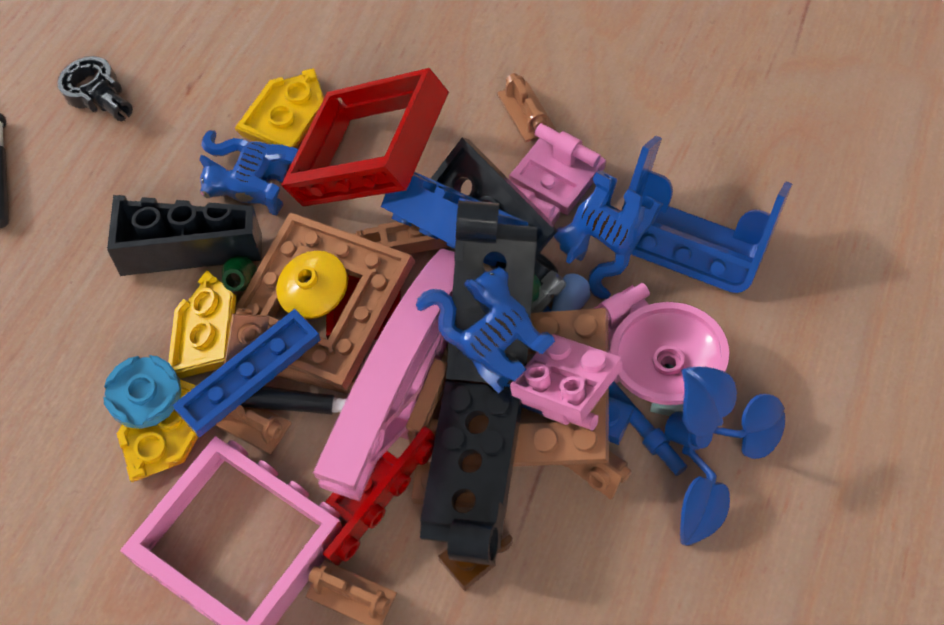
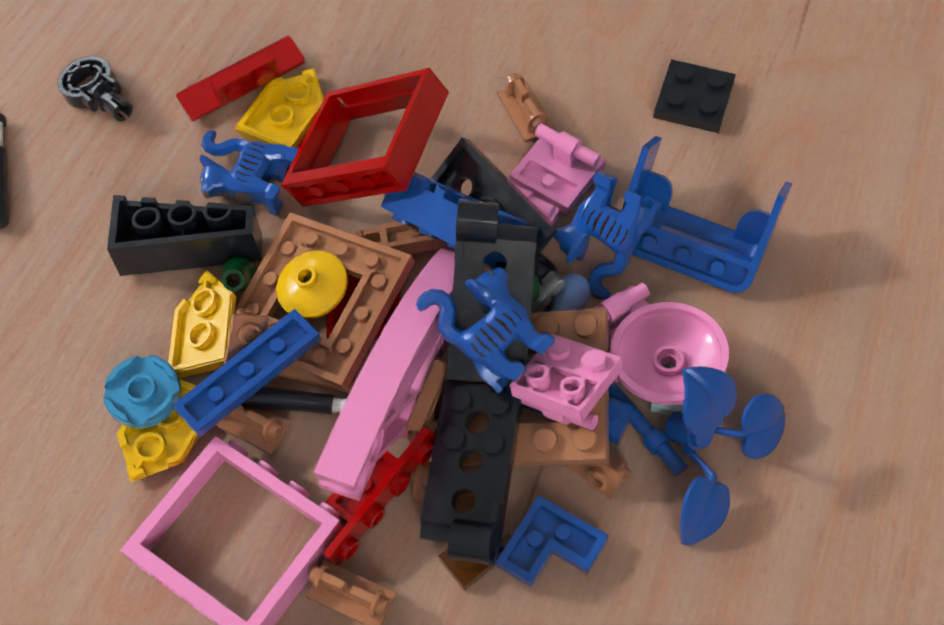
none -> red bracket [176,36,305,122]
none -> blue plate [496,495,609,587]
none -> black plate [653,59,736,134]

